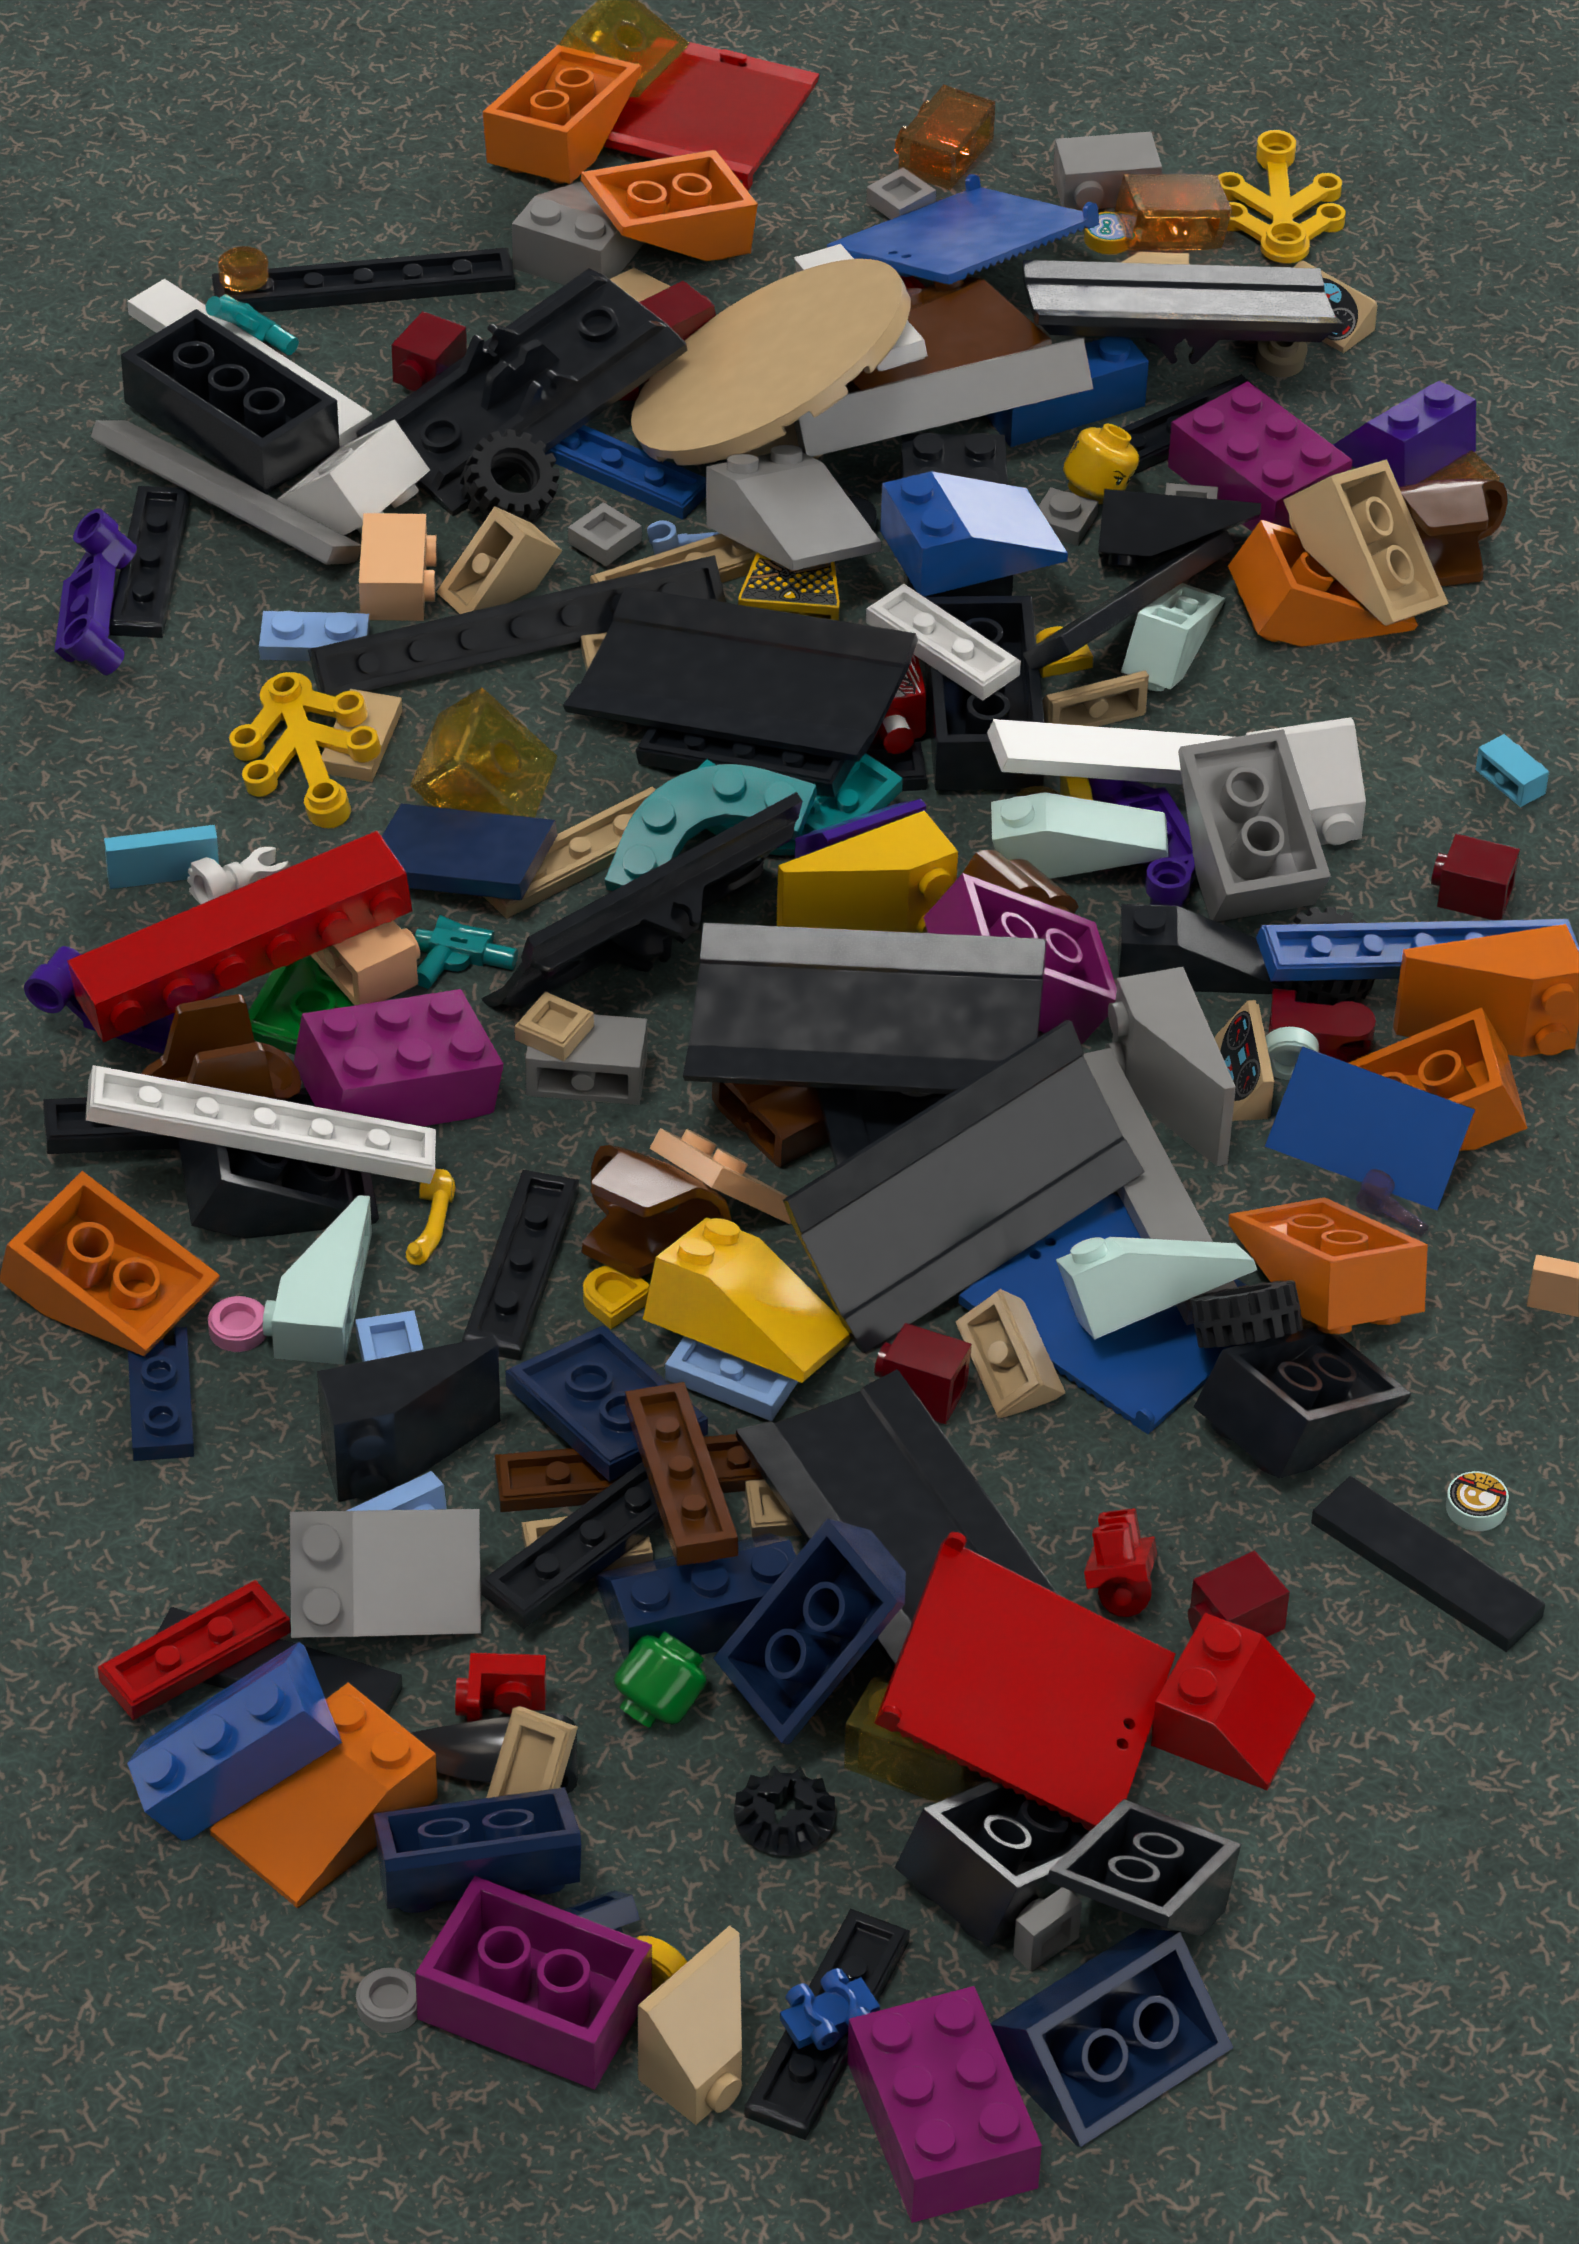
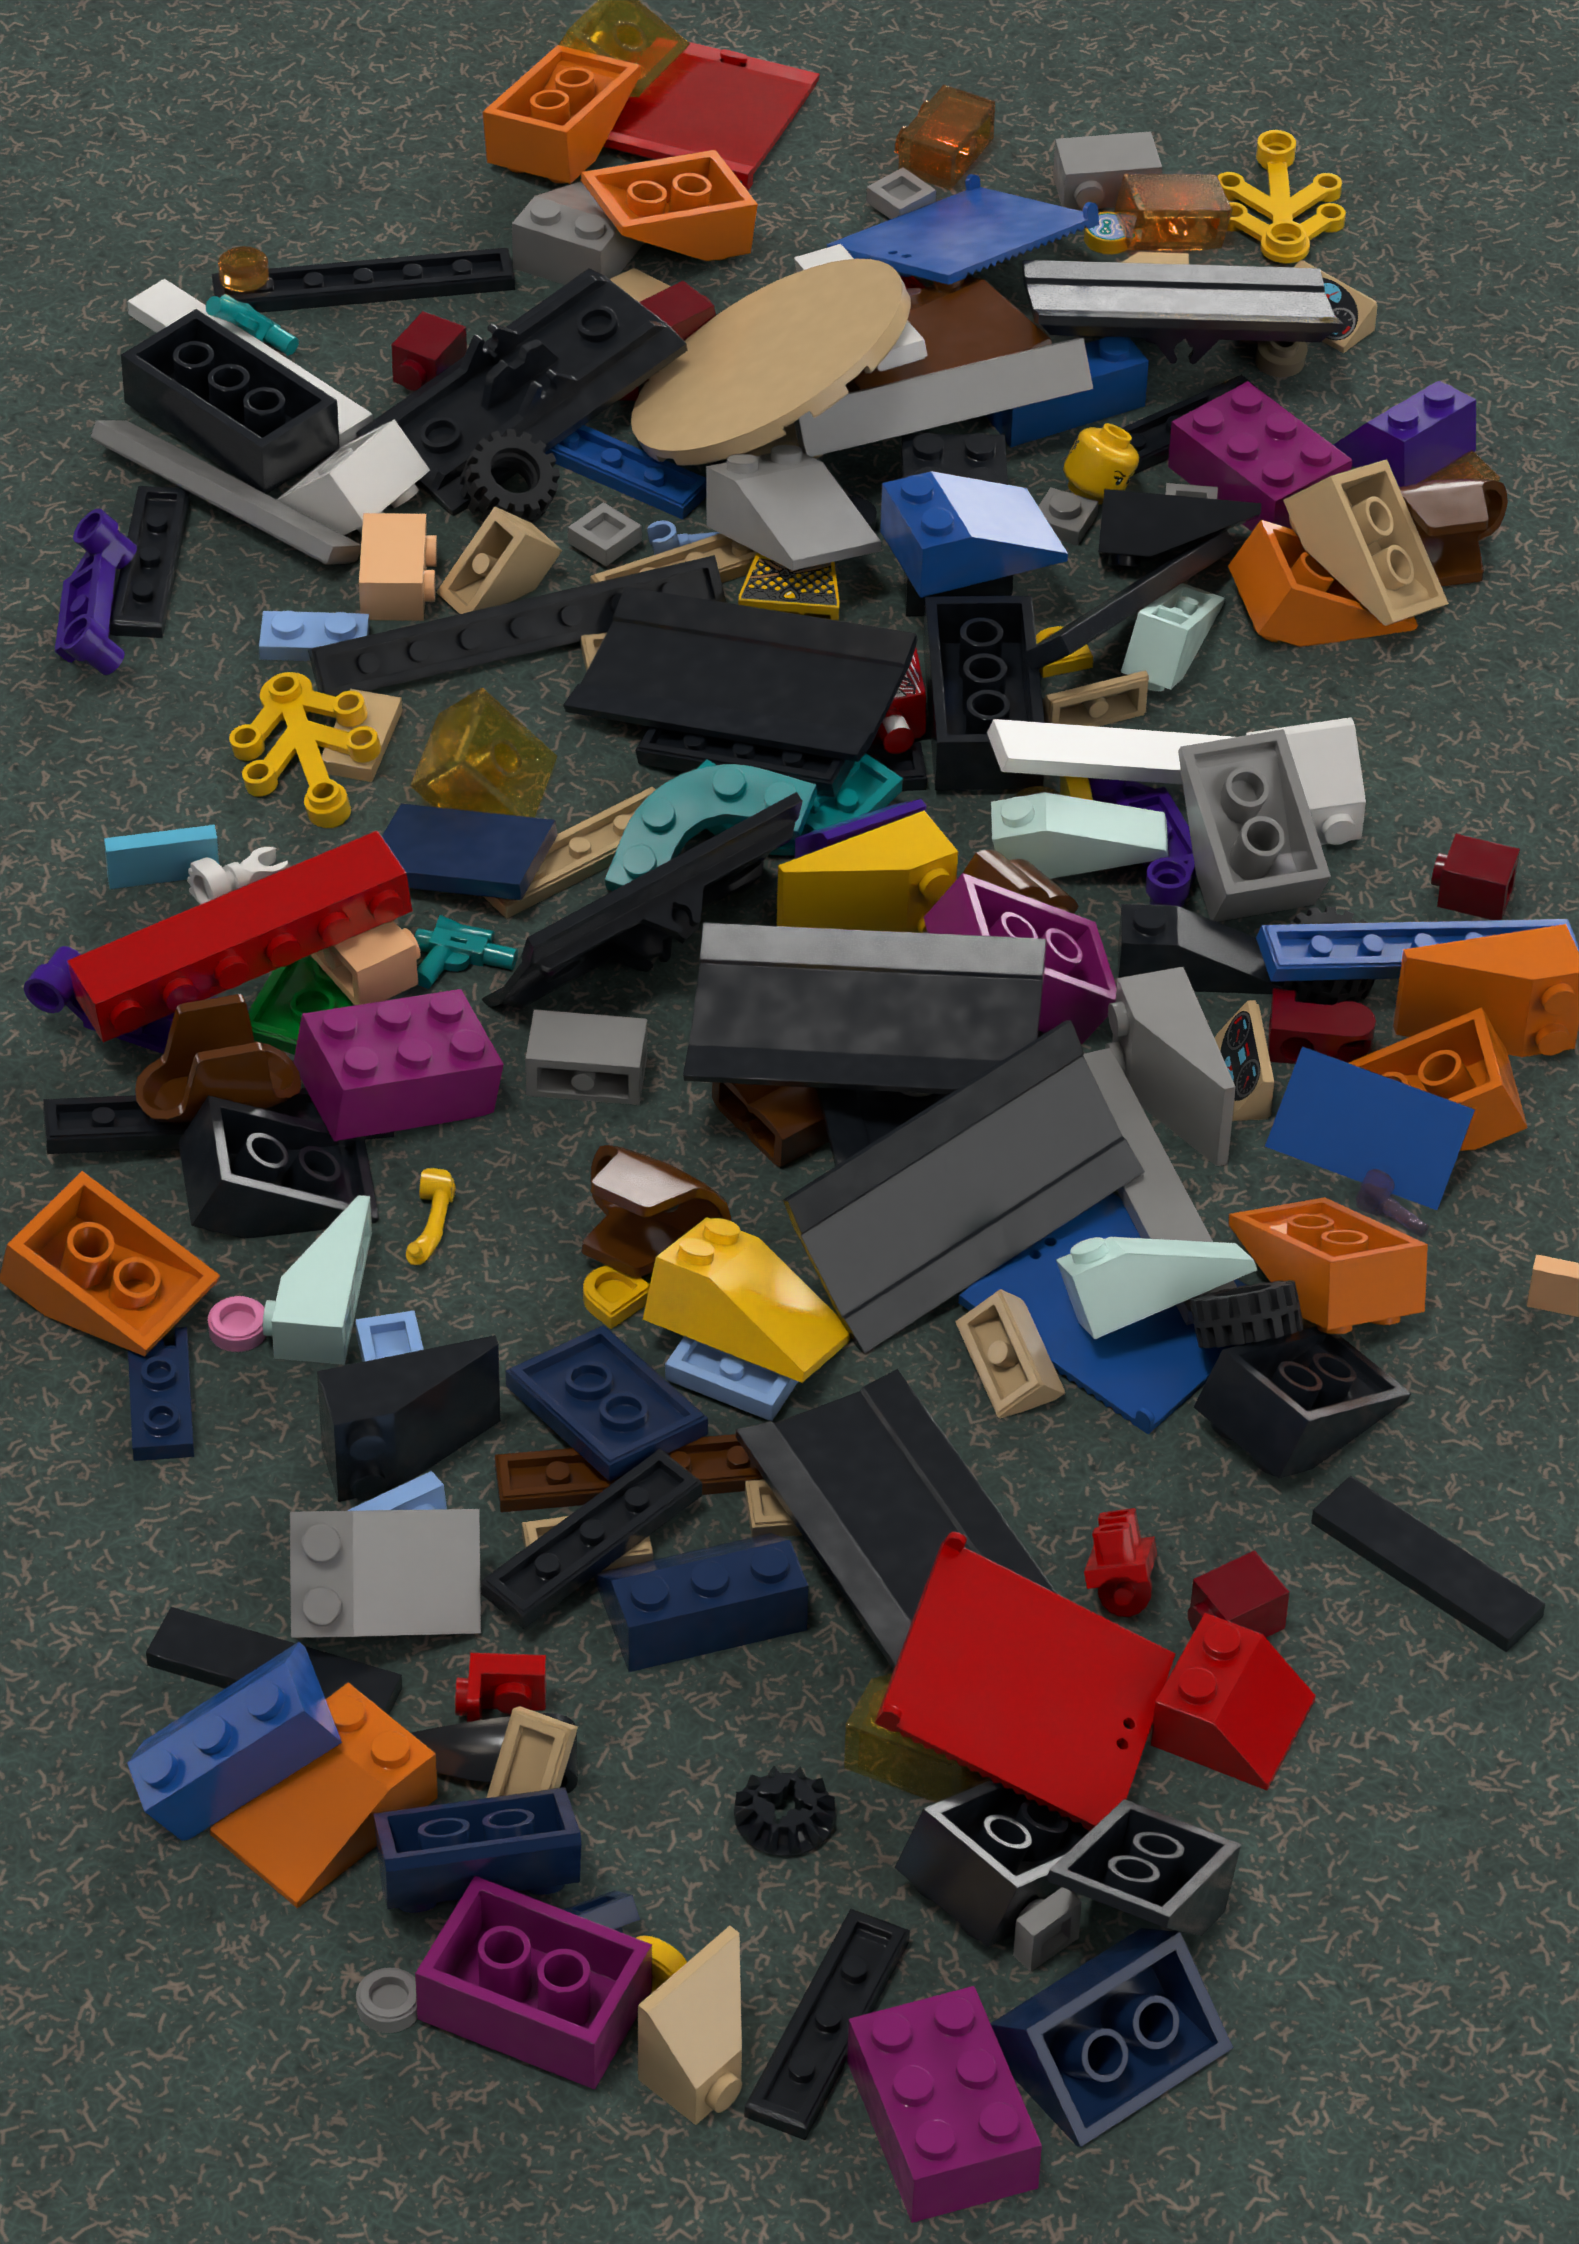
white tile [86,1065,436,1184] -> none
red tile [98,1580,291,1720] -> none
black tile [462,1170,579,1361] -> none
tan tile [515,991,594,1061] -> none
green head [613,1631,707,1728] -> none
reddish brown plate [625,1382,738,1566] -> none
light nougat wing [650,1128,791,1224] -> none
dark blue slope [713,1518,906,1745] -> none
blue piece [780,1968,880,2050] -> none
white tile [866,584,1021,700] -> none
dark red brick [874,1323,972,1424] -> none
light aqua tile [1265,1027,1319,1080] -> none
tile [1446,1471,1509,1531] -> none
medium azure piece [1476,734,1549,807] -> none

